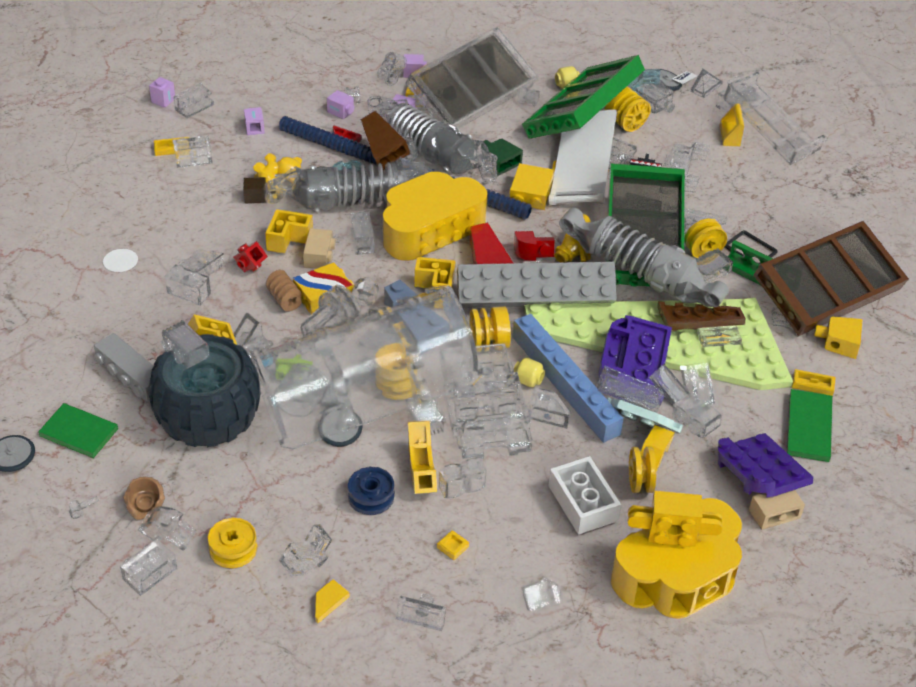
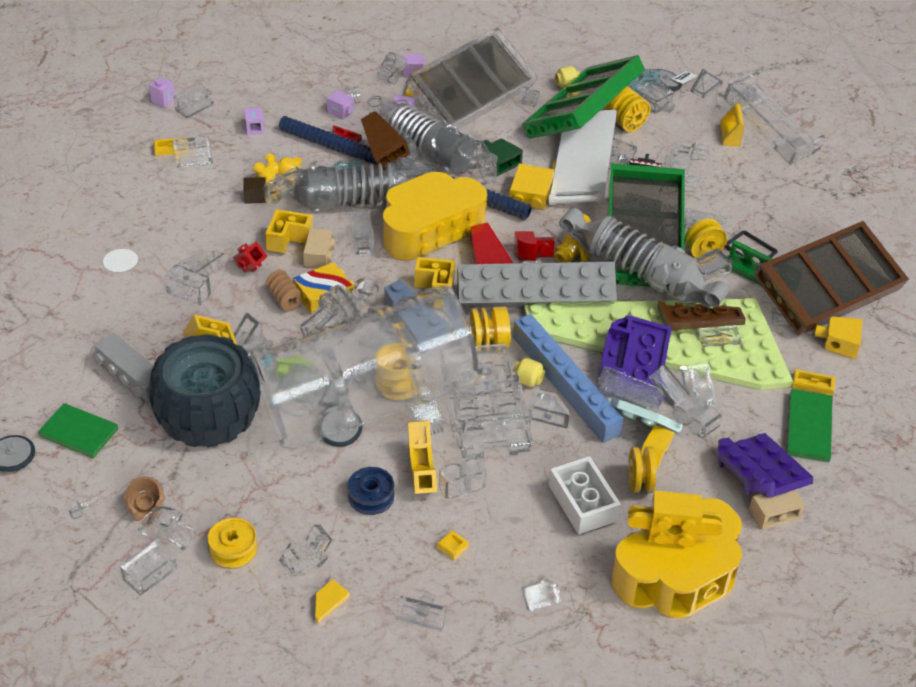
clear brick [161,320,210,369] -> none

